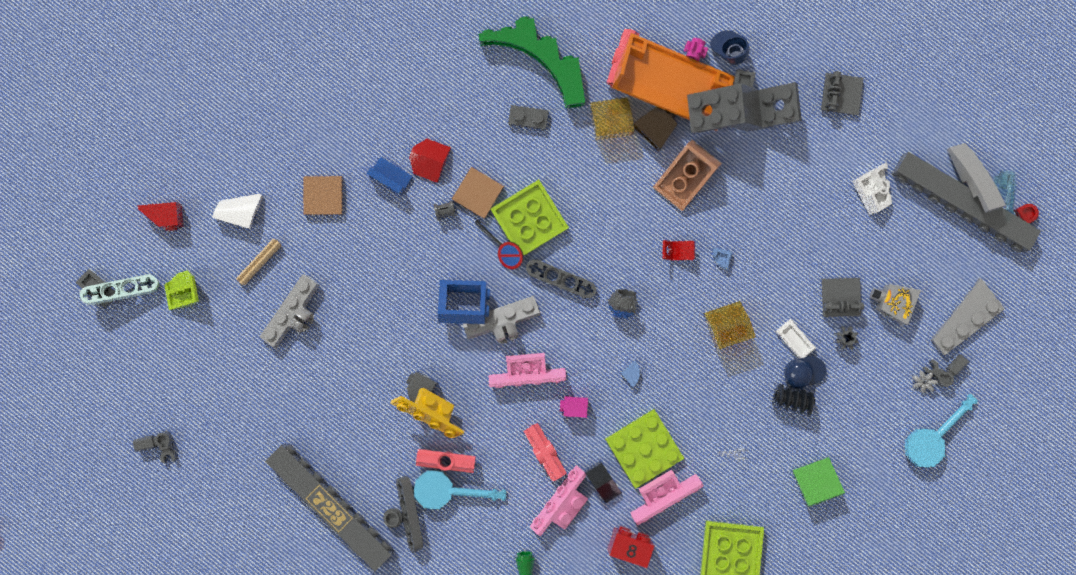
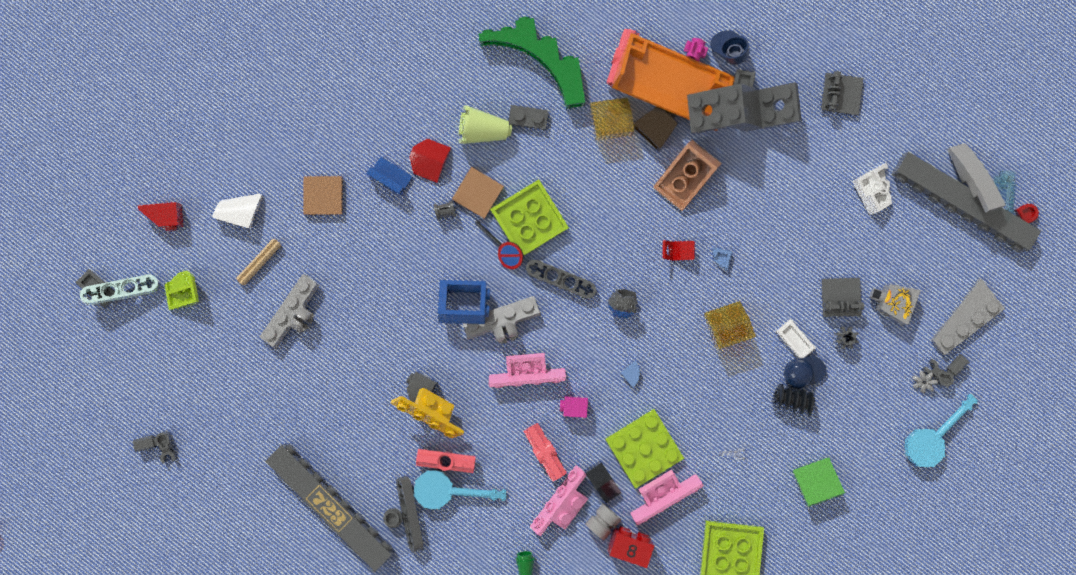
none -> yellowish green cone [459,105,512,144]
none -> light grey wheel [585,503,622,541]

